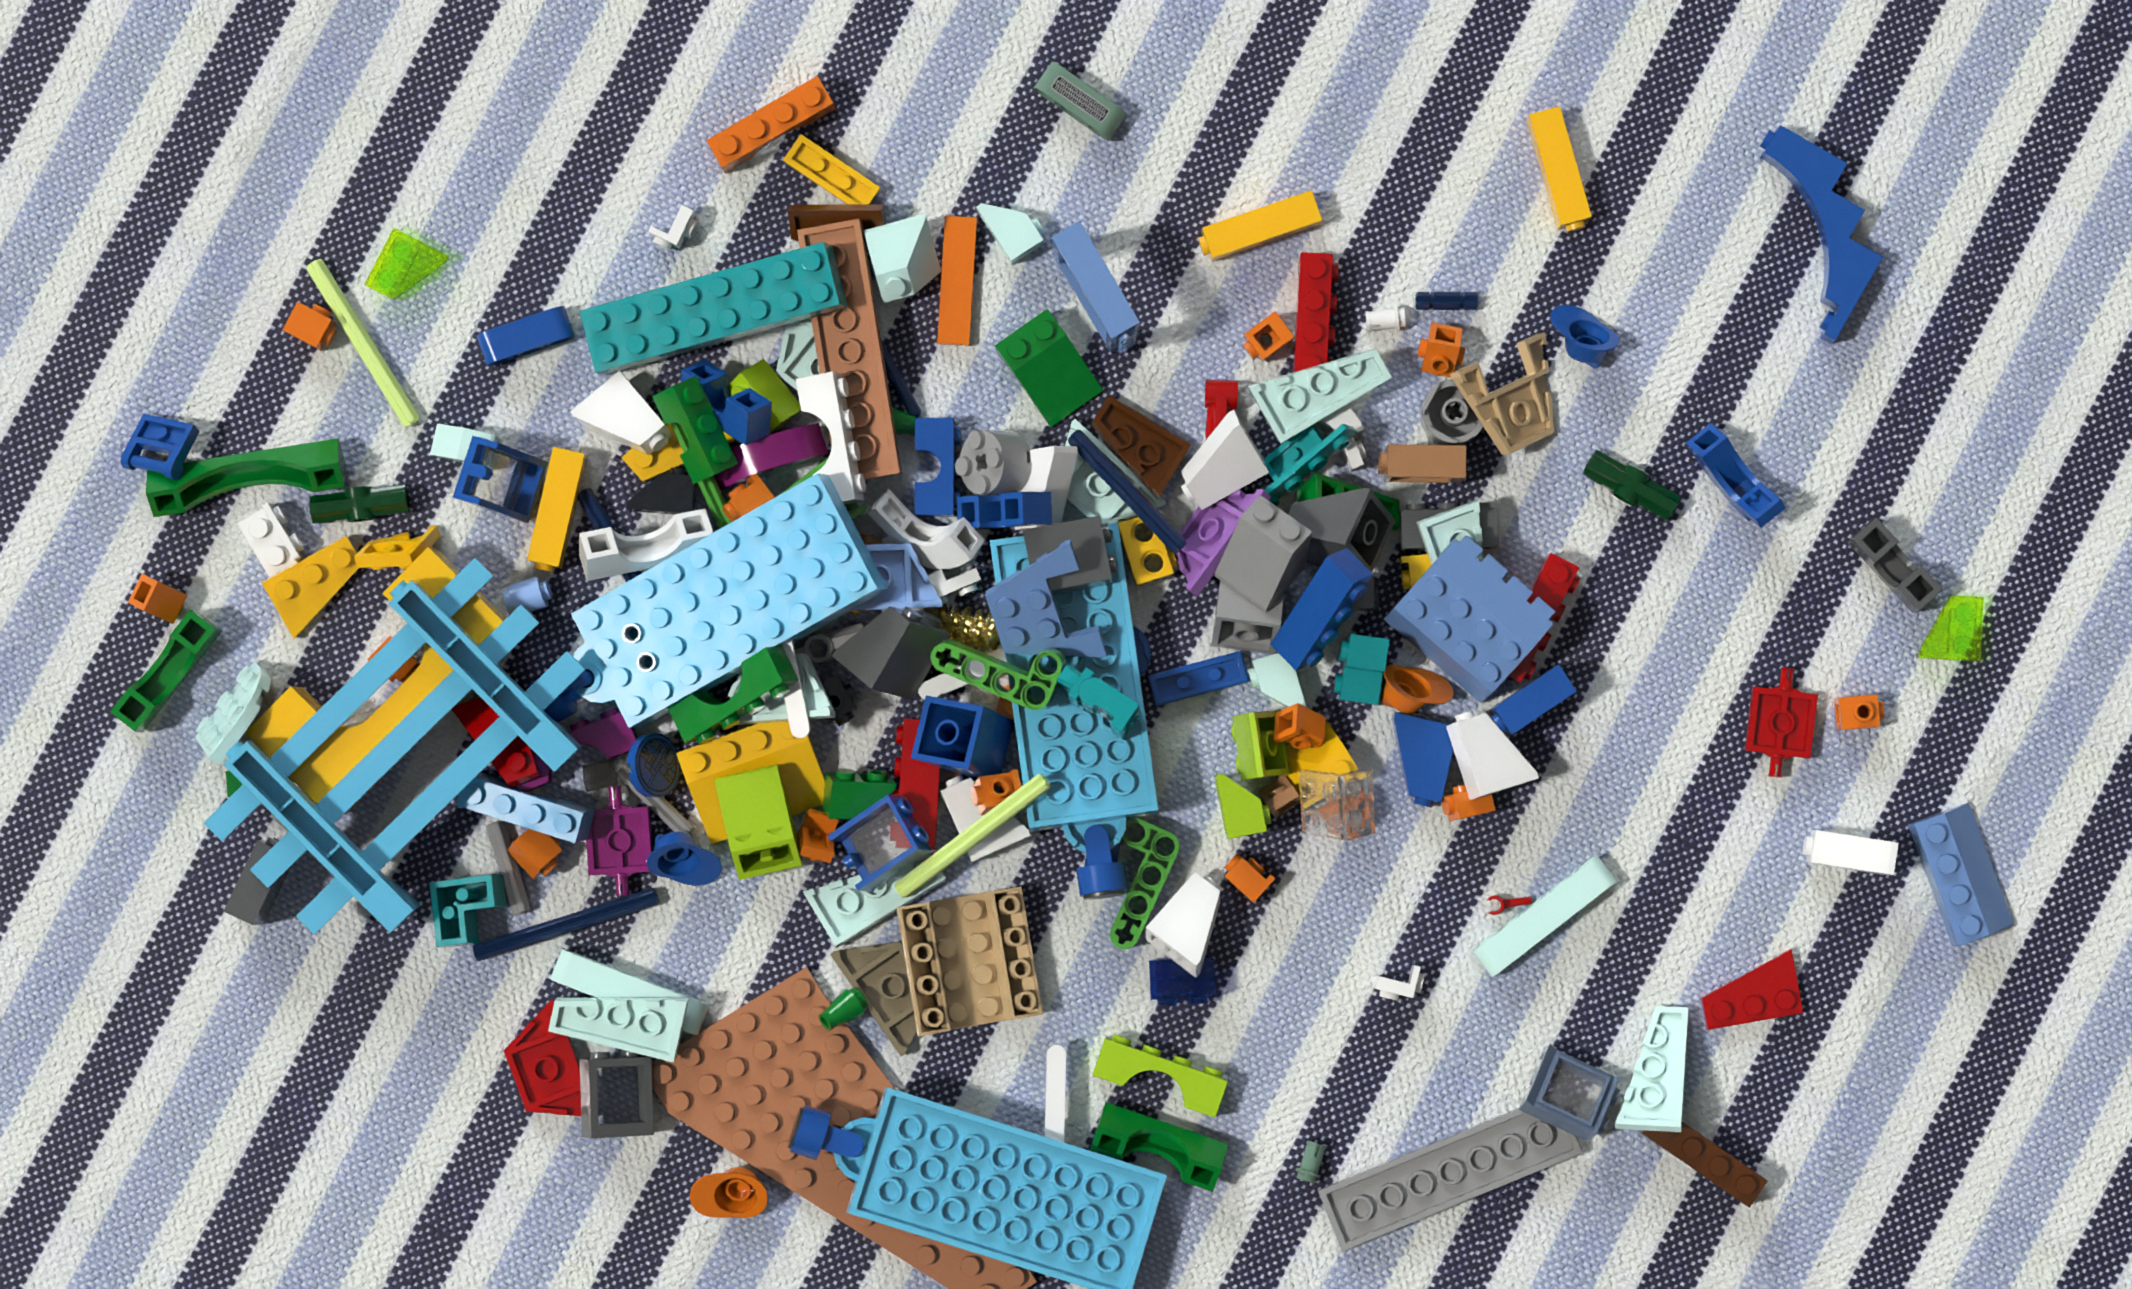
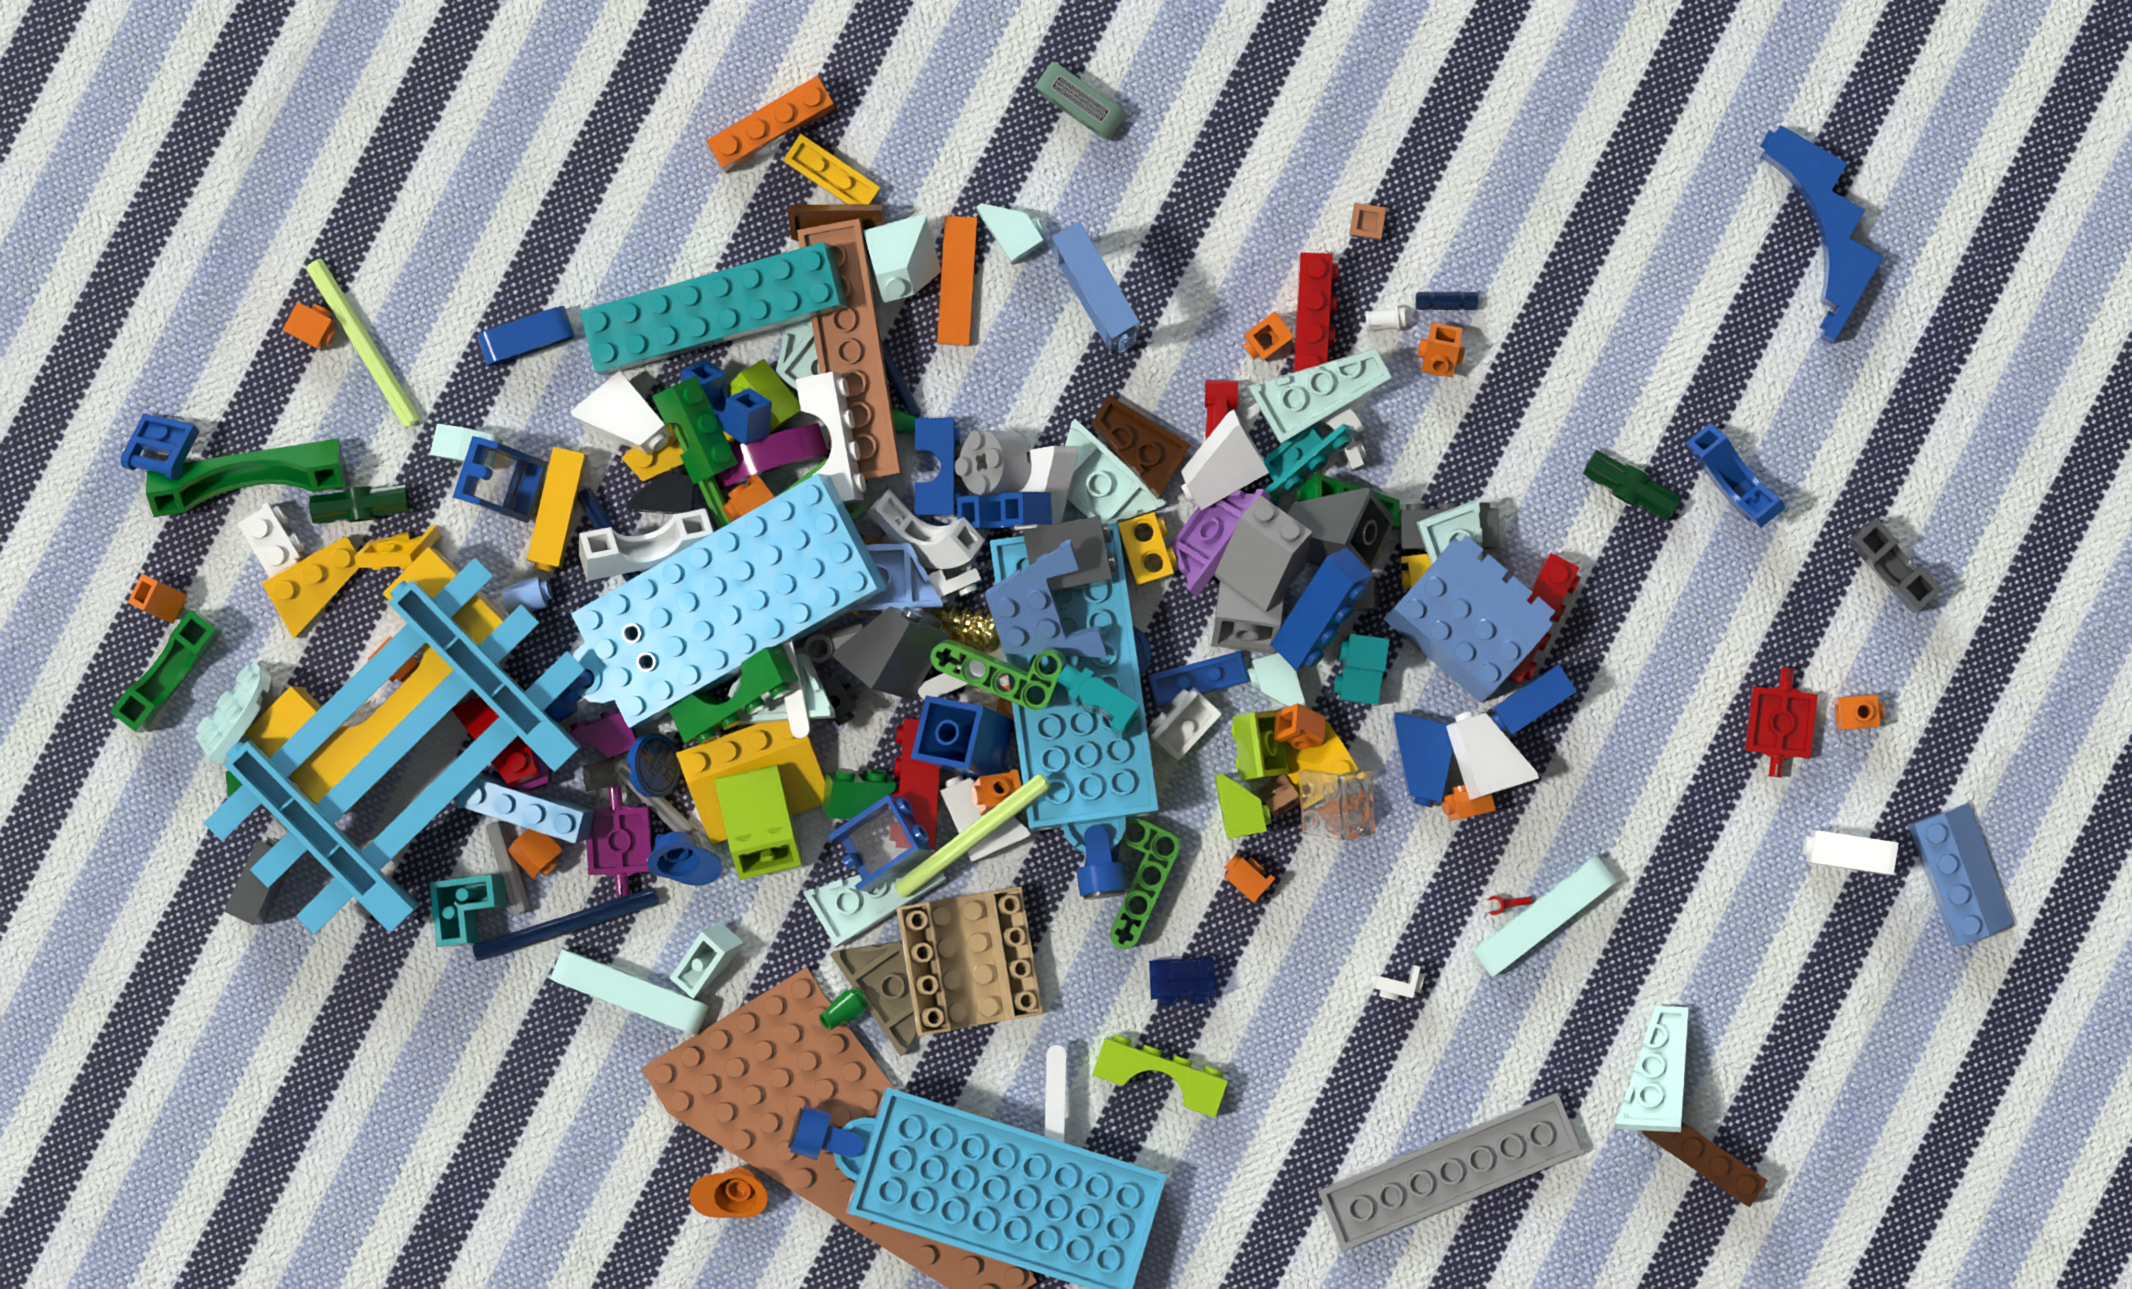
clear neon green wing [364,228,450,300] -> none
red wing [504,999,599,1116] -> none
light aqua wing [548,997,689,1063] -> none
dark grey window [580,1051,654,1139] -> none
white bracket [648,205,698,250] -> none
orange bracket [798,809,839,863] -> none
green slope [995,309,1103,428] -> none
dark blue axle [1068,430,1186,554] -> none
green arch [1090,1102,1228,1192] -> none
white slope [1146,872,1220,978] -> none
yellow brick [1198,190,1322,262] -> none
sand green pin [1295,1141,1327,1184] -> none
medium nougat window [1378,444,1466,483] -> none
orange piece [1380,665,1454,714] -> none
light grey brick [1420,379,1483,445] -> none
tan wing [1450,332,1554,455] -> none
sand blue window [1518,1044,1620,1142] -> none
yellow brick [1526,106,1592,232] -> none
blue piece [1550,305,1620,368] -> none
red wing [1700,949,1803,1030] -> none
clear neon green wing [1916,595,1984,662] -> none
none -> light aqua slope [670,922,744,999]
none -> white bracket [1149,687,1222,761]
none -> nougat plate [1349,203,1386,241]

